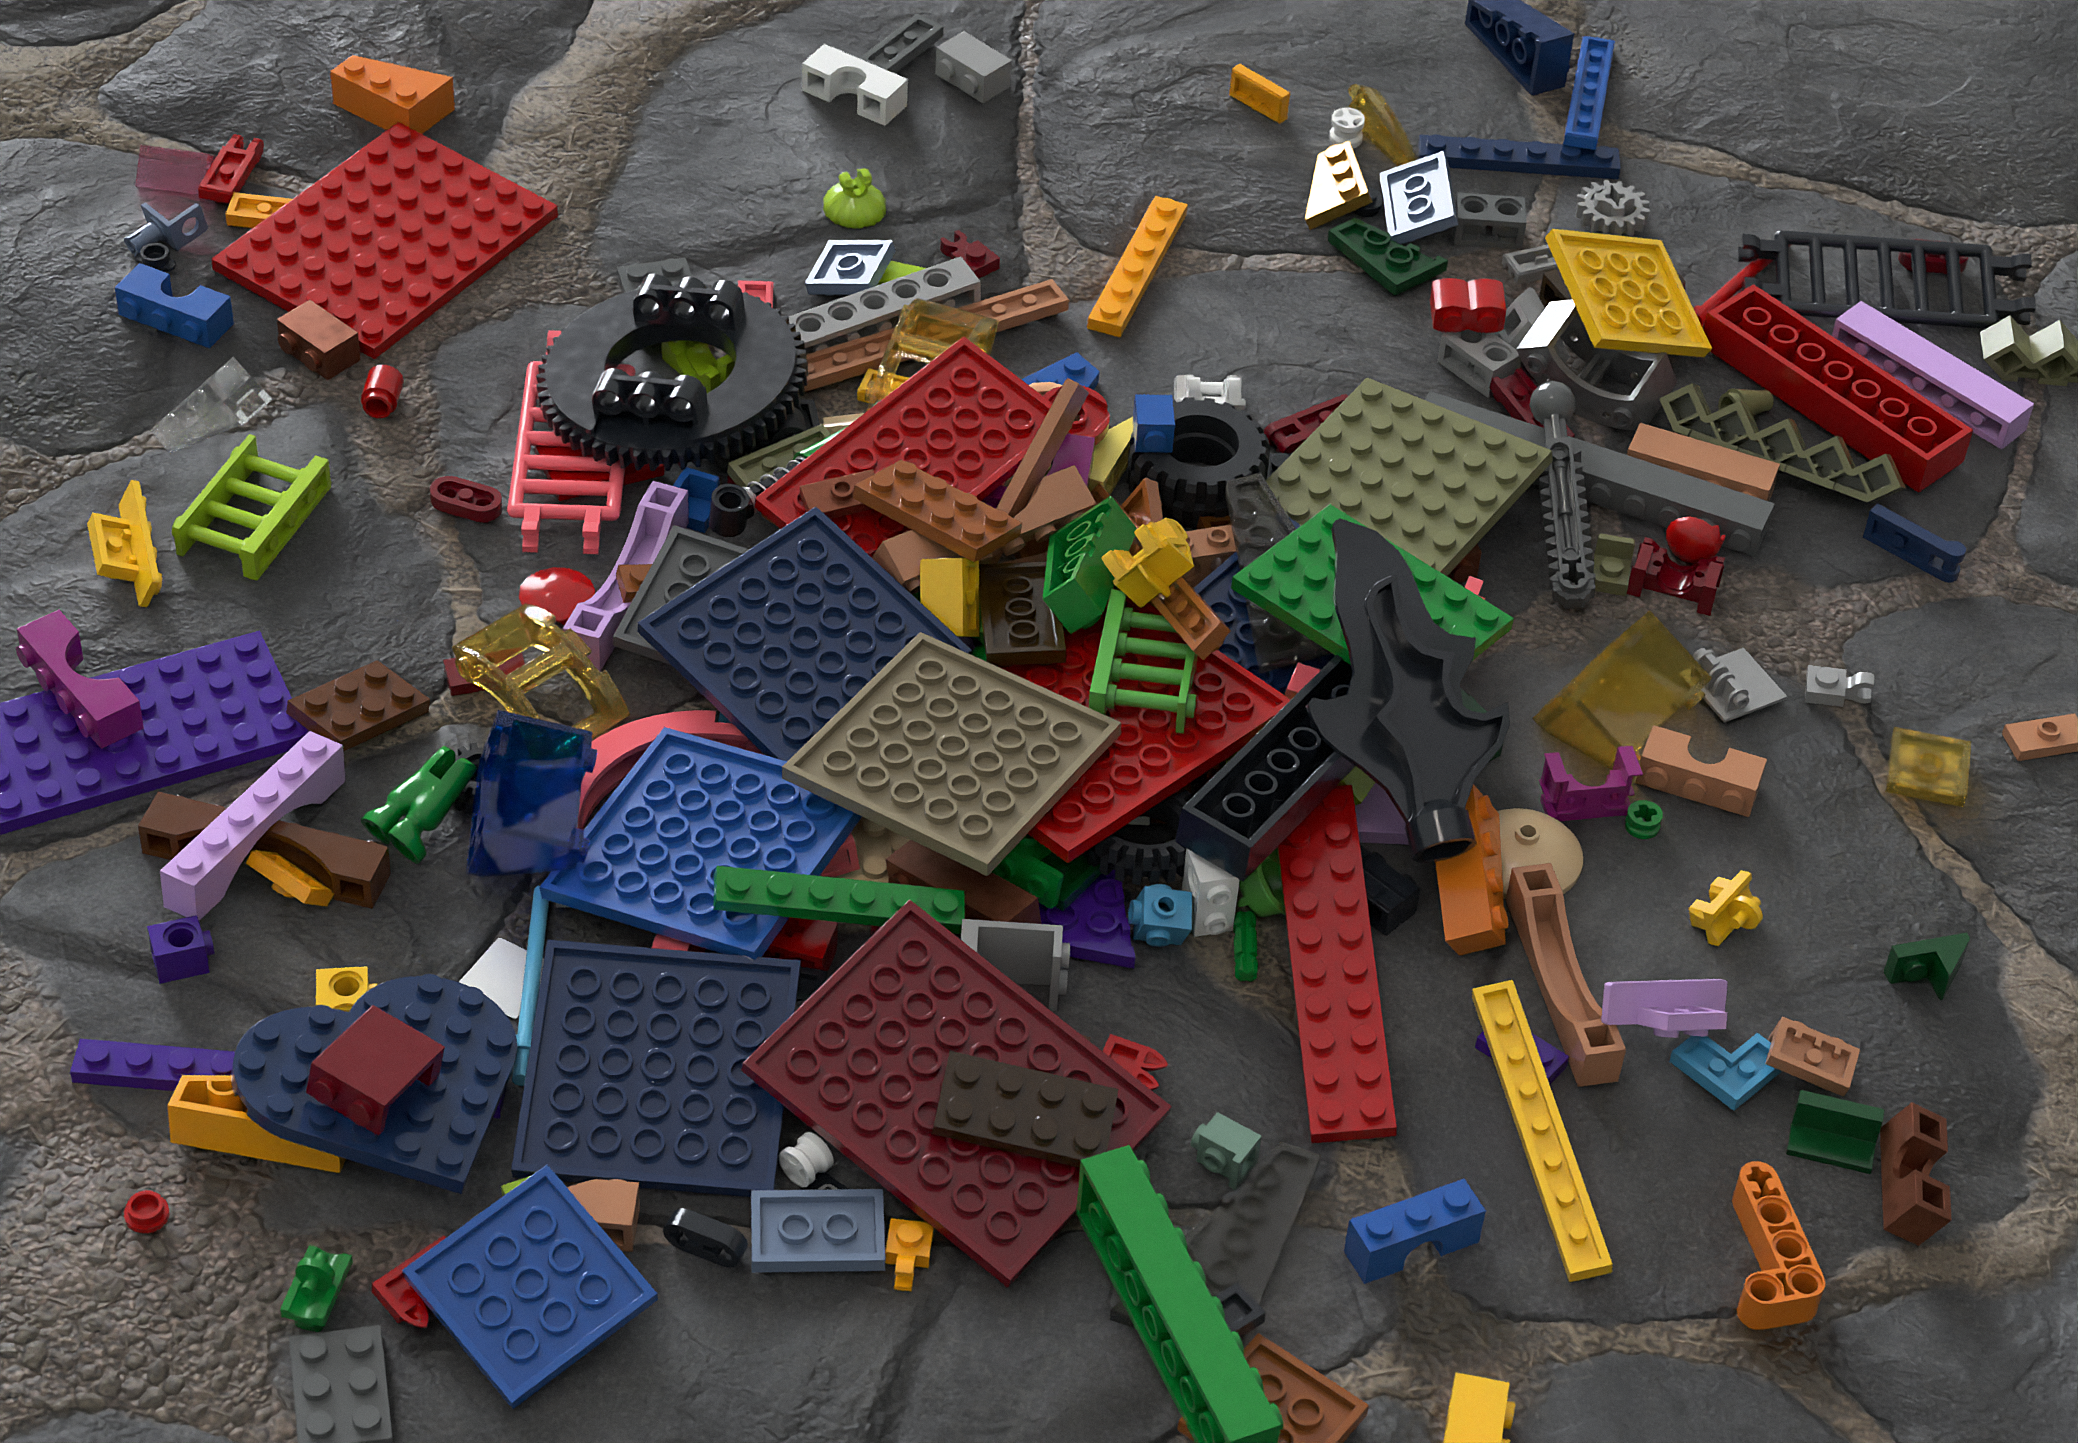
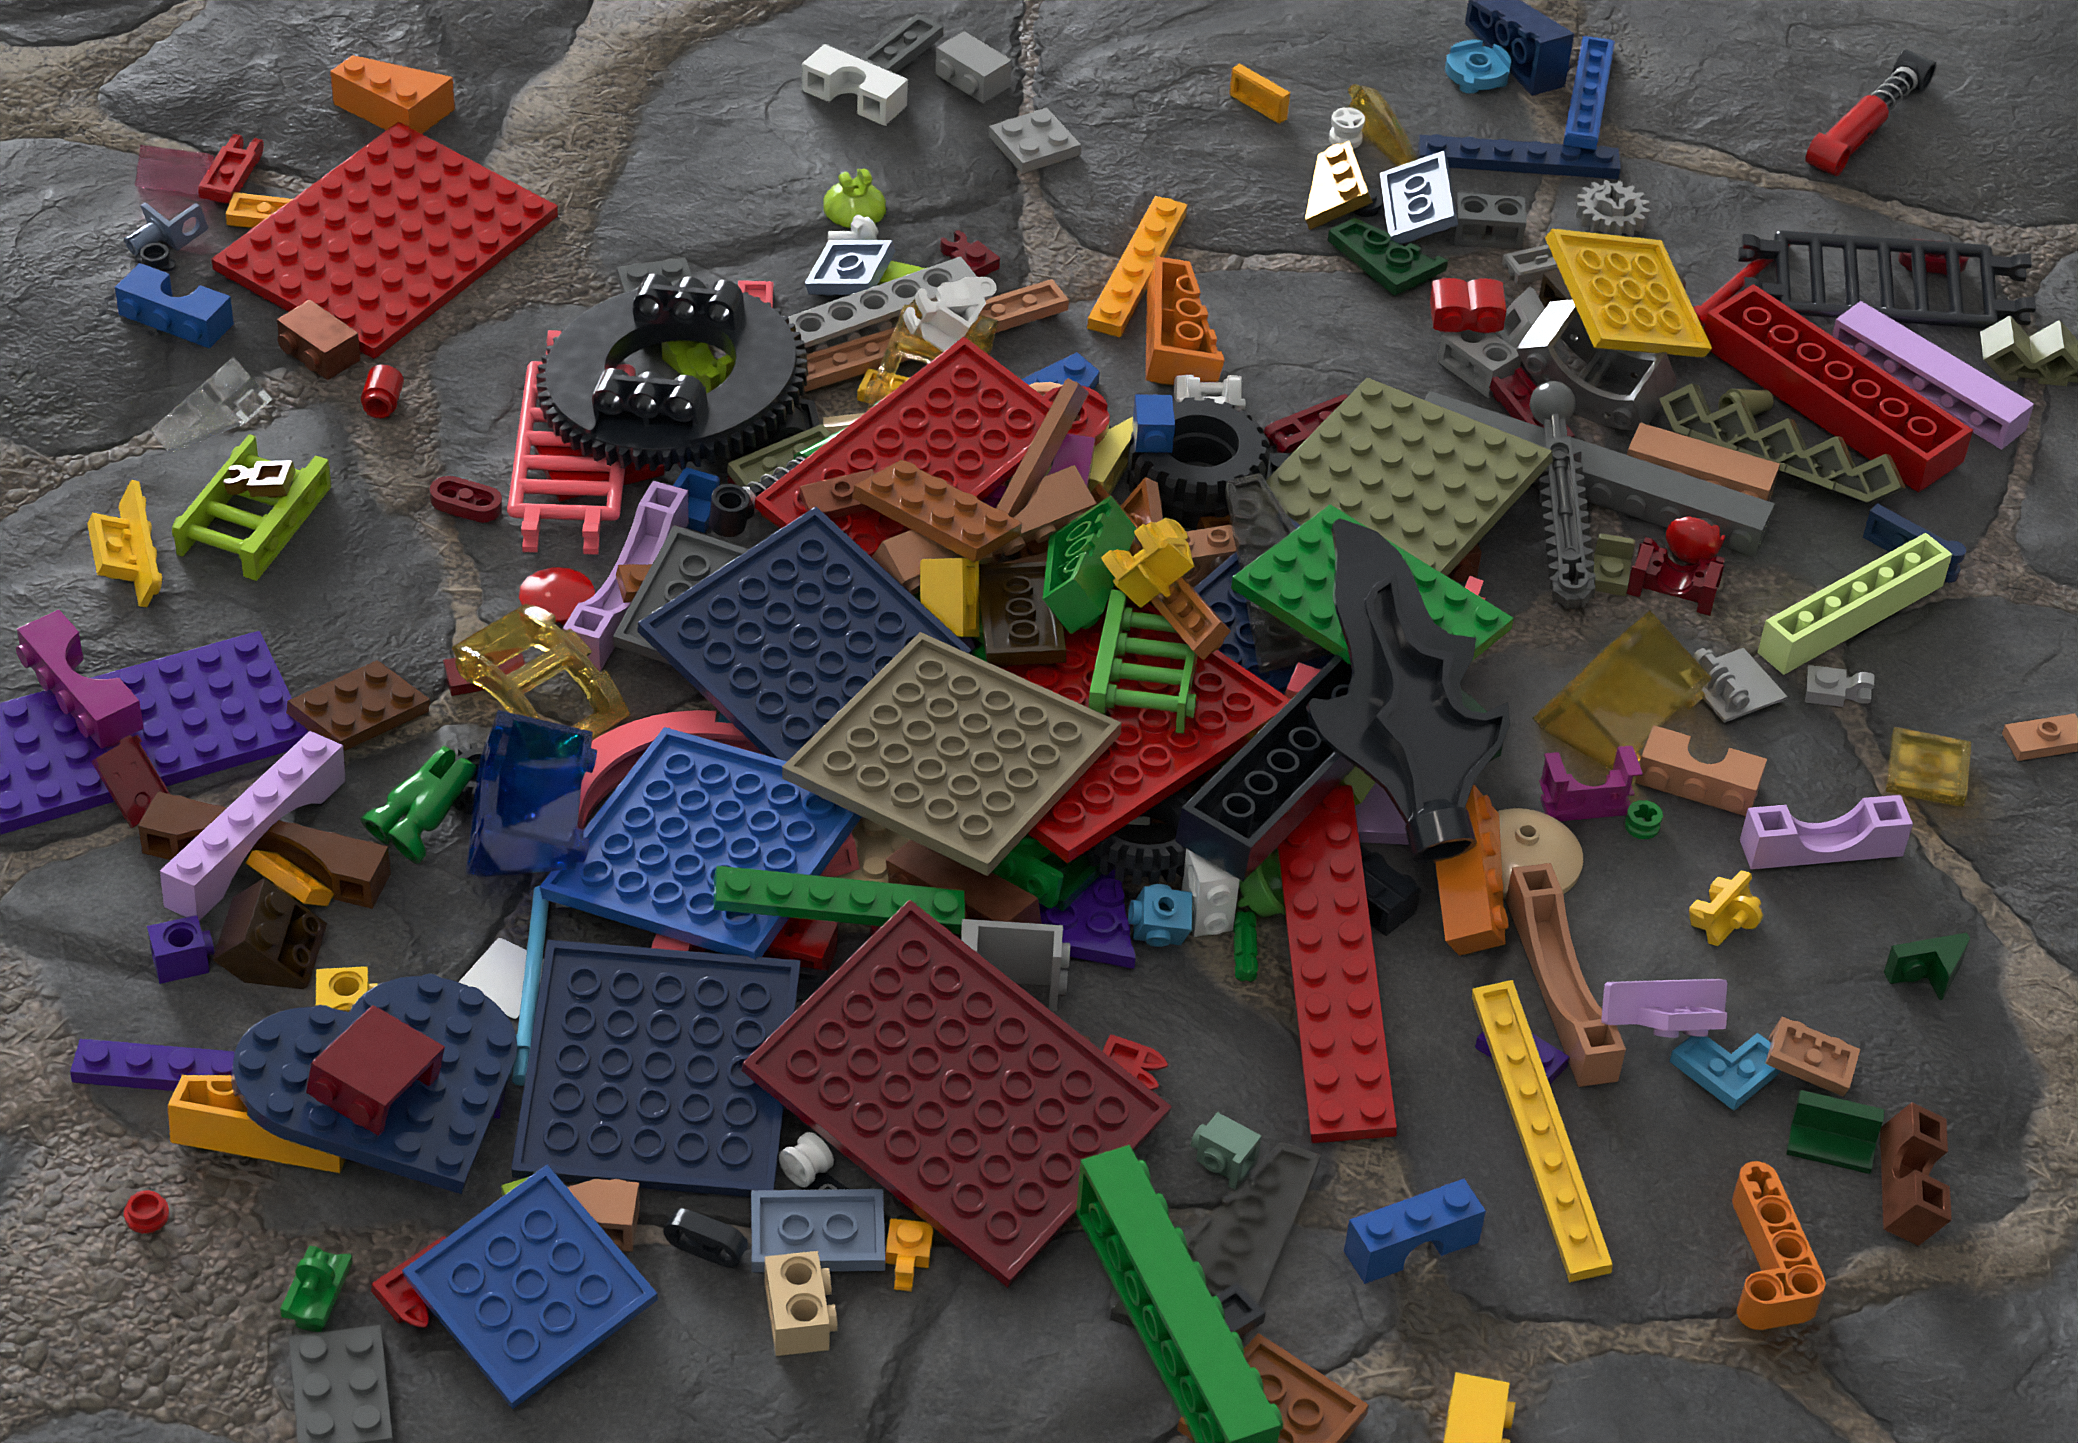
dark brown plate [932,1051,1119,1168] -> none
none -> dark red piece [91,735,170,828]
none -> dark brown slope [212,878,327,989]
none -> plate [223,460,296,498]
none -> tan brick [764,1251,837,1356]
none -> white plate [828,215,878,241]
none -> white piece [903,277,997,353]
none -> light grey plate [989,108,1081,174]
none -> orange wedge [1145,256,1225,385]
none -> dark azure plate [1445,40,1511,94]
none -> lavender arch [1740,795,1913,869]
none -> yellowish green brick [1757,533,1952,675]
none -> red piece [1805,49,1937,176]

